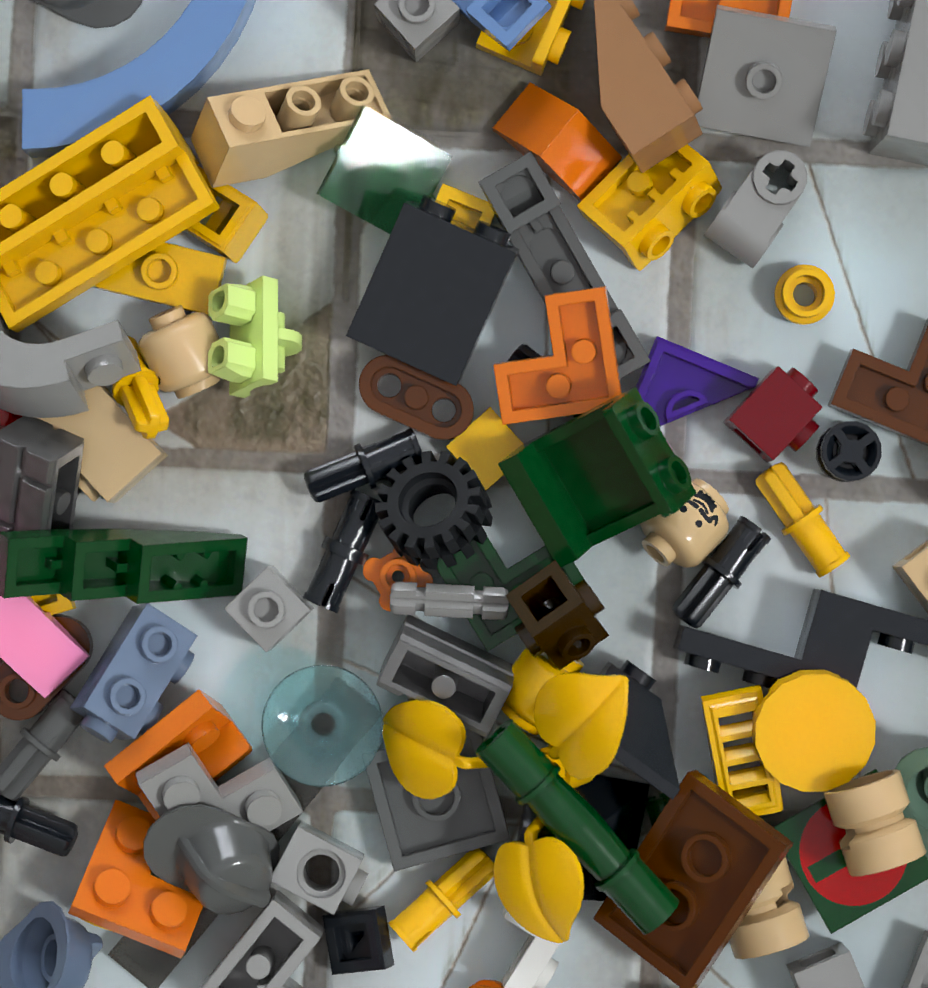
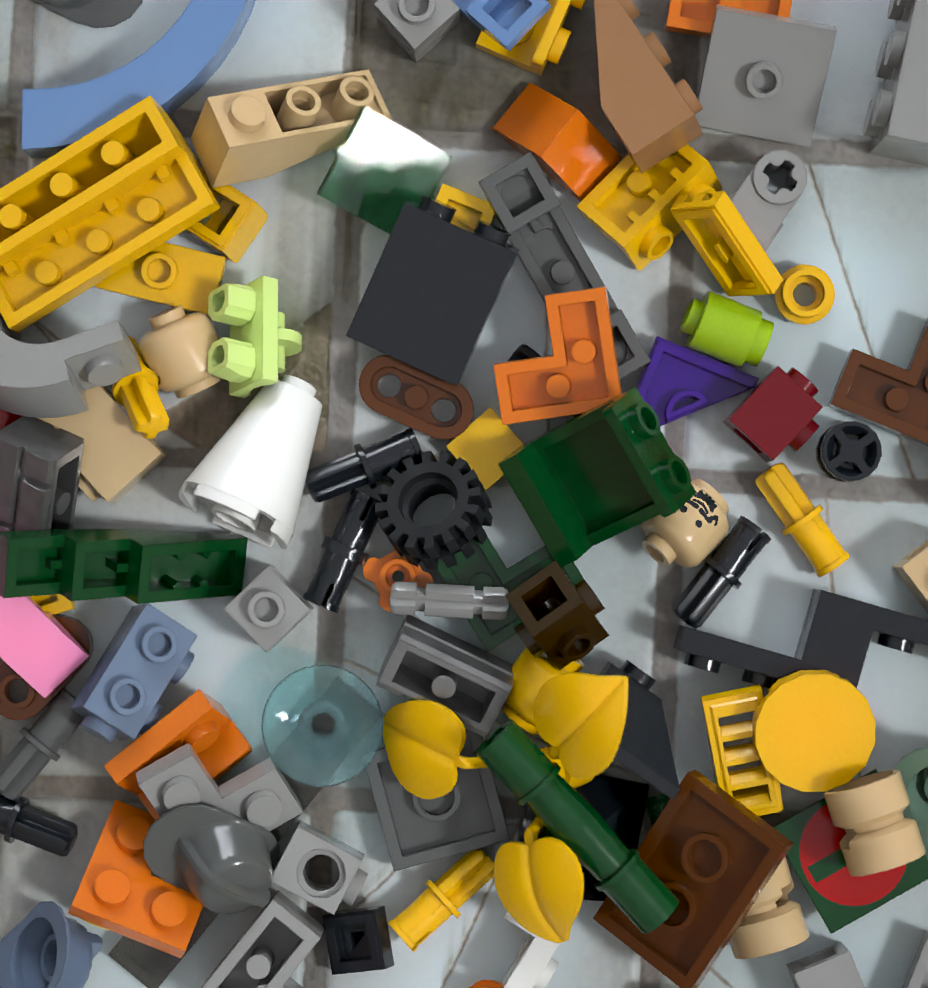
none -> white cone [178,375,322,549]
none -> yellow tile [669,191,784,297]
none -> lime brick [680,291,774,367]

